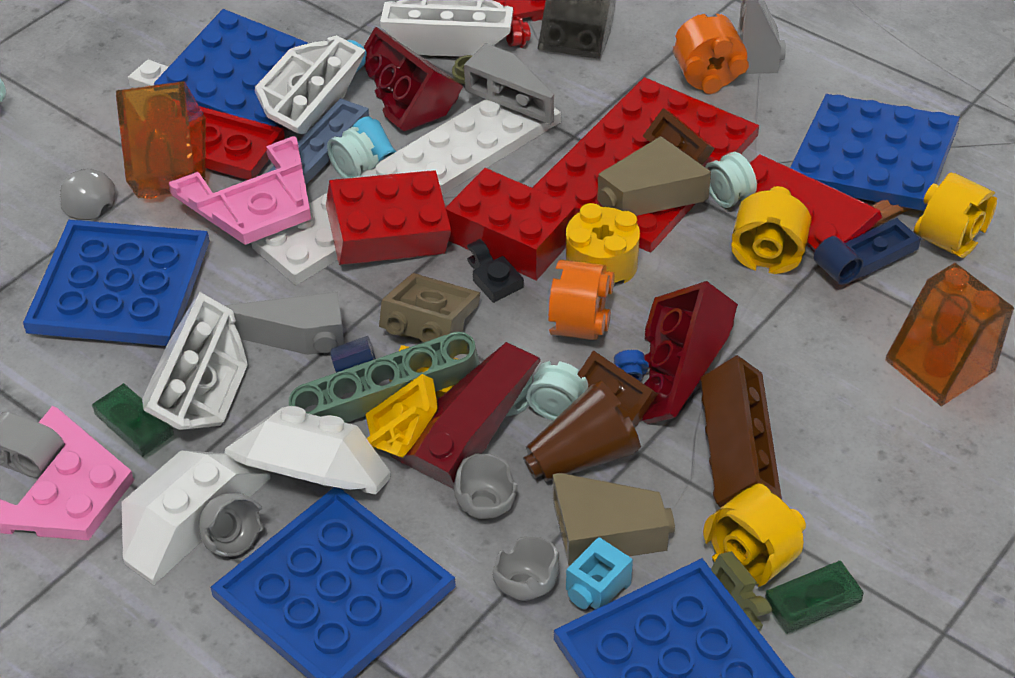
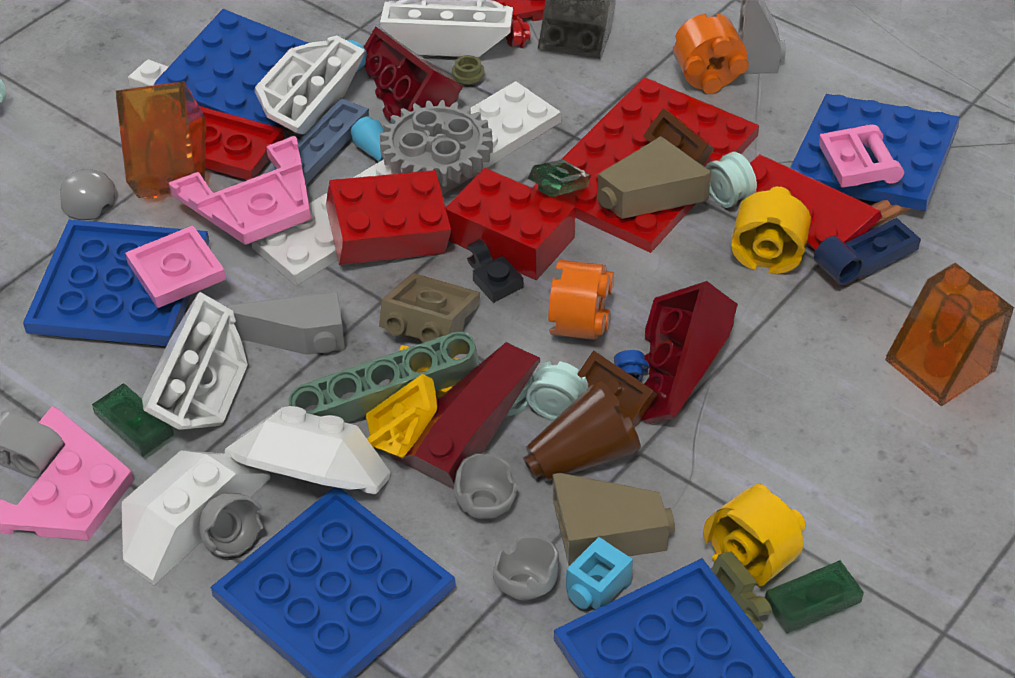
light aqua wheel [327,127,379,179] -> none
dark blue slope [331,335,376,373] -> none
light grey slope [464,43,554,125] -> none
yellow brick [566,203,640,283] -> none
reddish brown brick [701,355,782,508] -> none
yellow brick [914,172,997,258] -> none
none -> bright pink plate [125,225,226,308]
none -> light grey gear [380,100,493,187]
none -> plate [528,159,592,197]
none -> bright pink plate [819,125,904,188]

